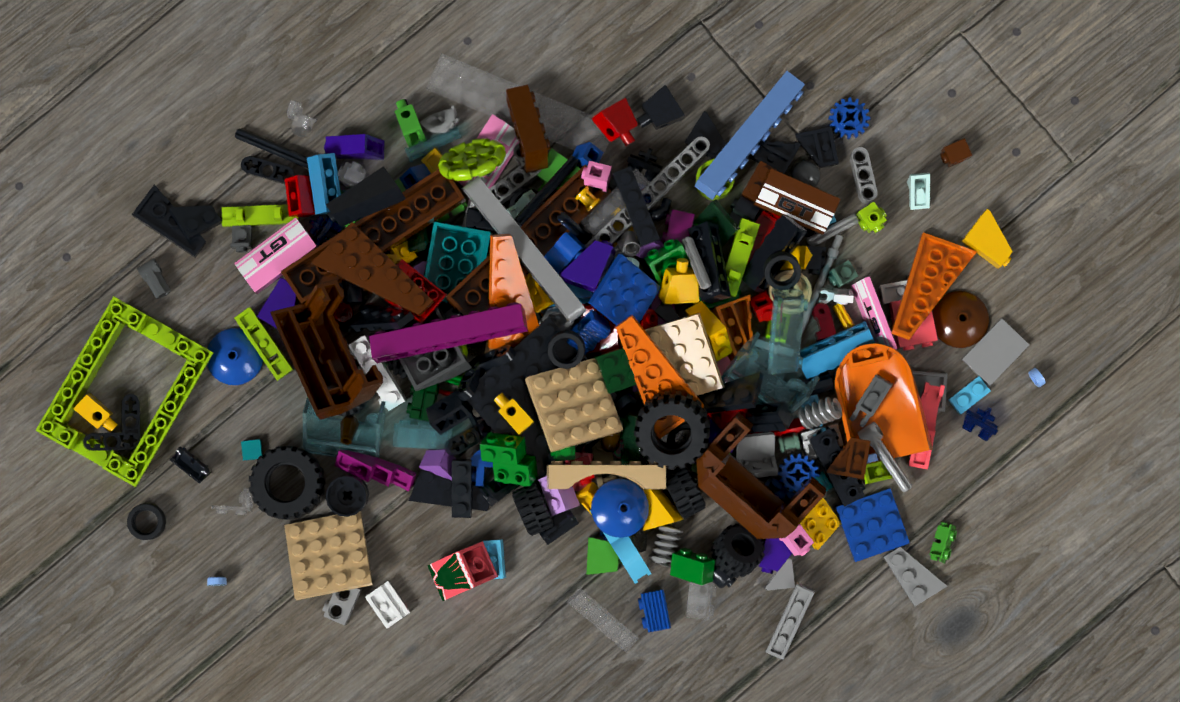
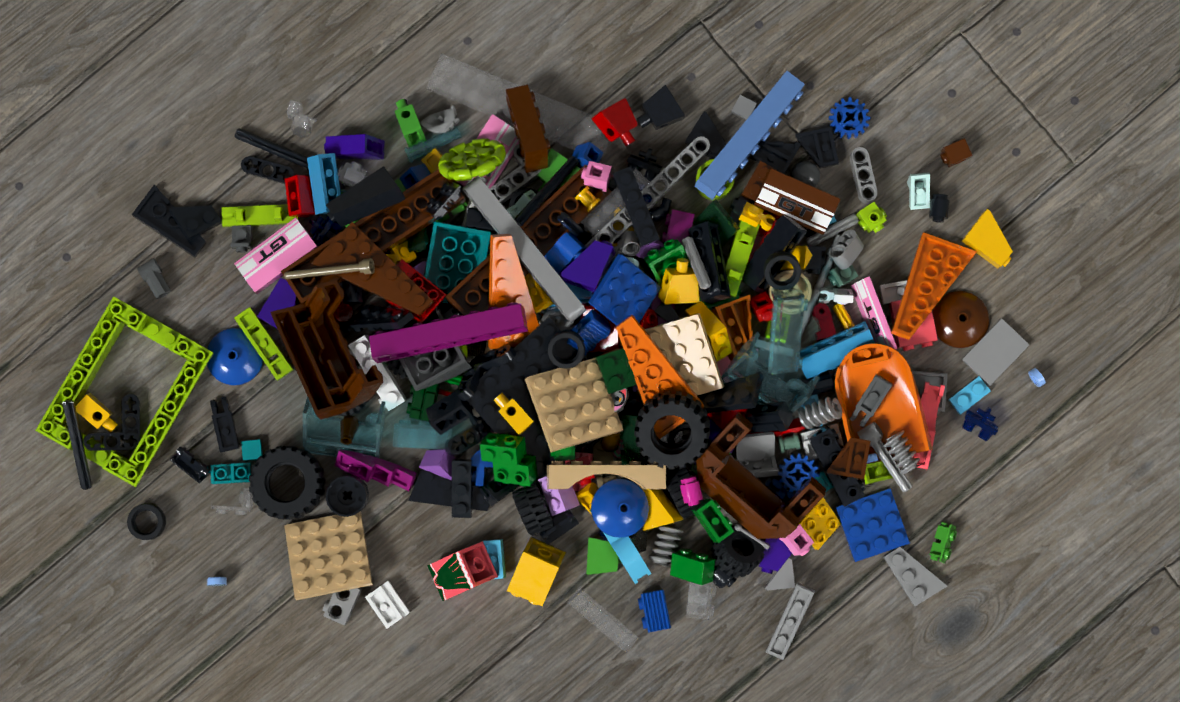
none -> black axle [63,399,92,490]
none -> black hinge [210,397,240,453]
none -> teal slope [210,463,251,484]
none -> dark tan piece [284,258,375,279]
none -> black hinge [425,181,462,220]
none -> yellow slope [507,537,566,606]
none -> light grey tile [611,388,629,413]
none -> dark pink brick [680,476,703,506]
none -> green brick [692,499,734,543]
none -> light grey tile [731,95,757,120]
none -> light grey hinge [735,523,770,549]
none -> yellow plate [739,202,775,231]
none -> light grey beam [829,230,864,270]
none -> light grey piece [884,430,922,475]
none -> black brick [929,194,949,223]

